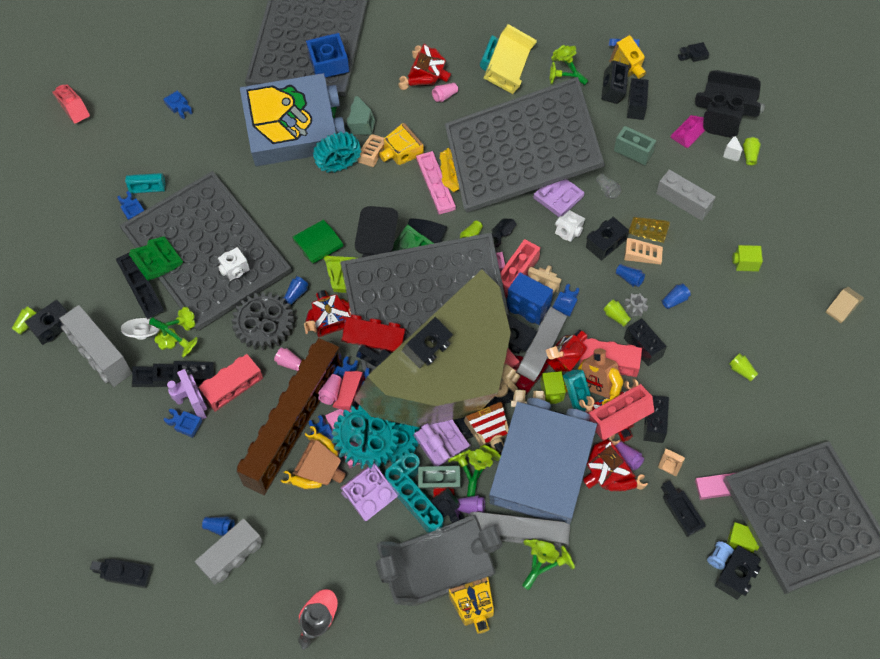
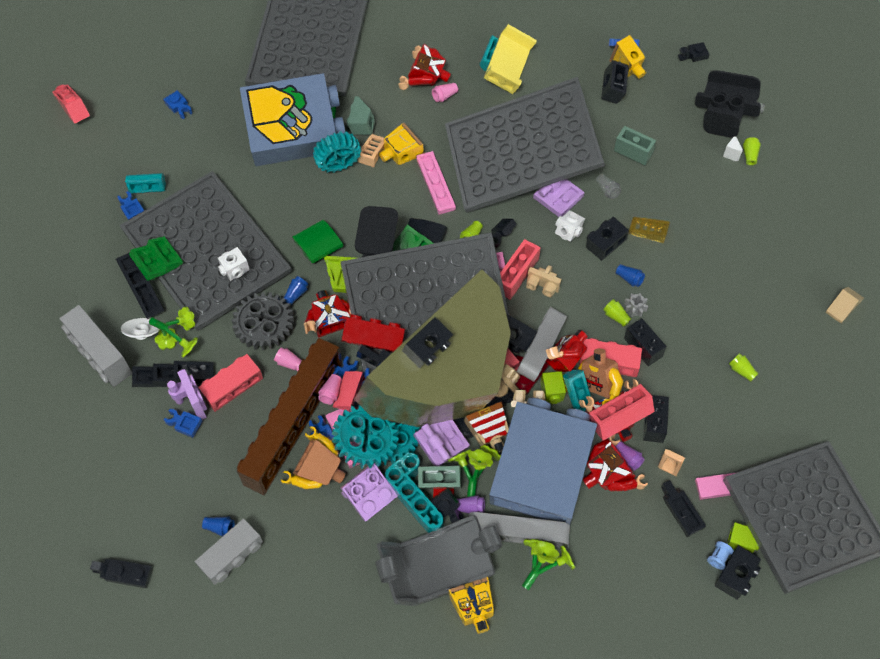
lime cone [12,306,36,335] -> none
black brick [24,300,68,345] -> none
dark grey hair [298,589,338,650] -> none
blue brick [306,33,349,77] -> none
yellow hinge [440,148,459,192] -> none
blue brick [507,272,553,325] -> none
lime plant [549,45,588,85] -> none
blue plate [553,284,579,316] -> none
light nougat slope [624,238,663,264] -> none
black brick [627,78,649,120] -> none
light grey brick [656,169,716,221] -> none
blue cone [662,283,691,309] -> none
dark pink slope [670,115,705,148] -> none
lime brick [732,245,763,271] -> none

